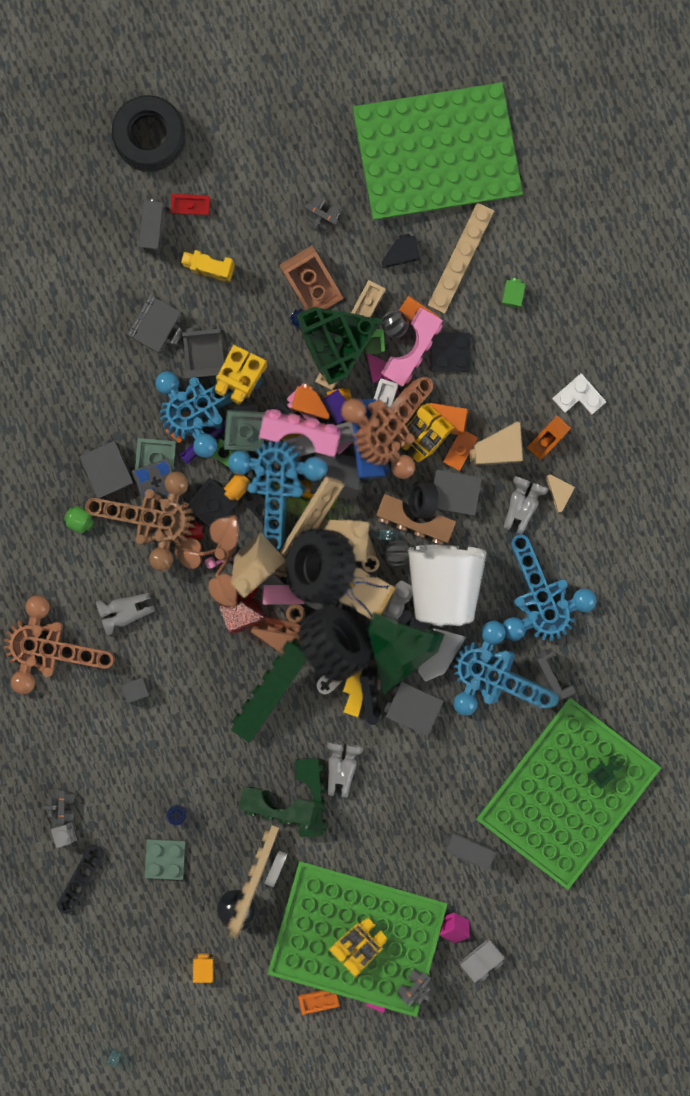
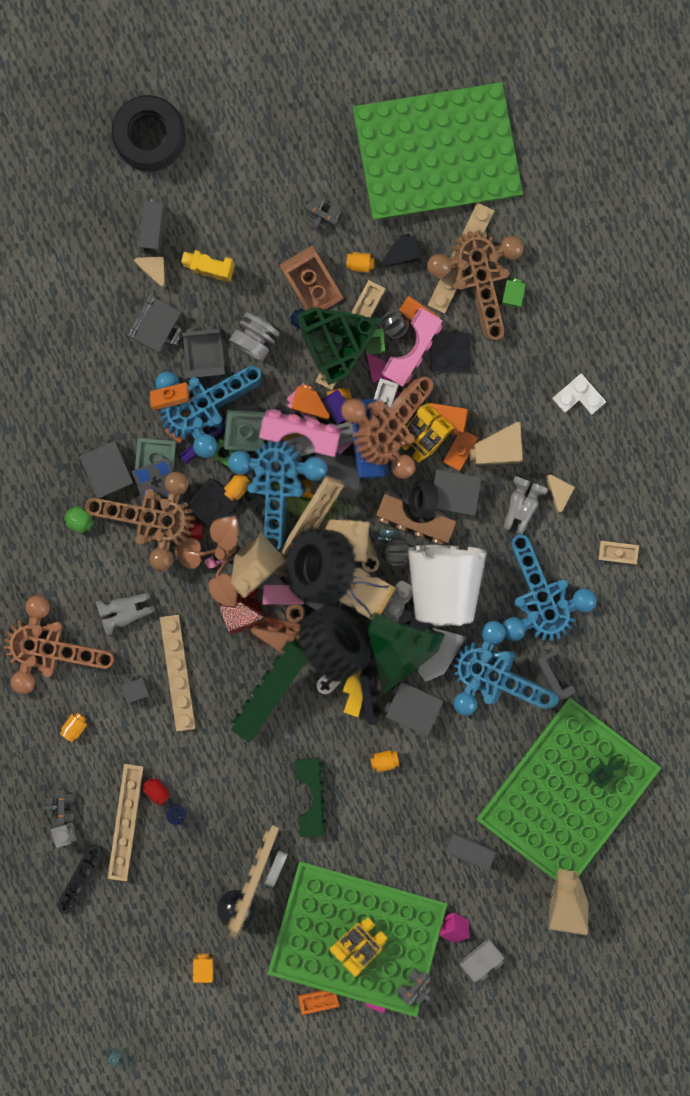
sand green plate [145,839,186,880] -> none
red plate [170,194,210,216] -> none
yellow hips [215,345,267,405] -> none
dark green arch [239,786,321,829] -> none
light grey piece [327,741,363,798] -> none
orange slope [527,415,571,460] -> none
none -> light orange brick [60,712,87,742]
none -> tan plate [108,764,144,881]
none -> tan slope [134,257,166,289]
none -> red brick [143,777,170,806]
none -> orange plate [150,382,189,410]
none -> tan plate [160,615,196,731]
none -> light grey wheel [229,312,280,361]
none -> light orange brick [346,252,375,273]
none -> light orange brick [370,750,399,773]
none -> medium nougat piece [427,231,524,341]
none -> tan slope [549,869,589,935]
none -> tan plate [598,541,639,564]

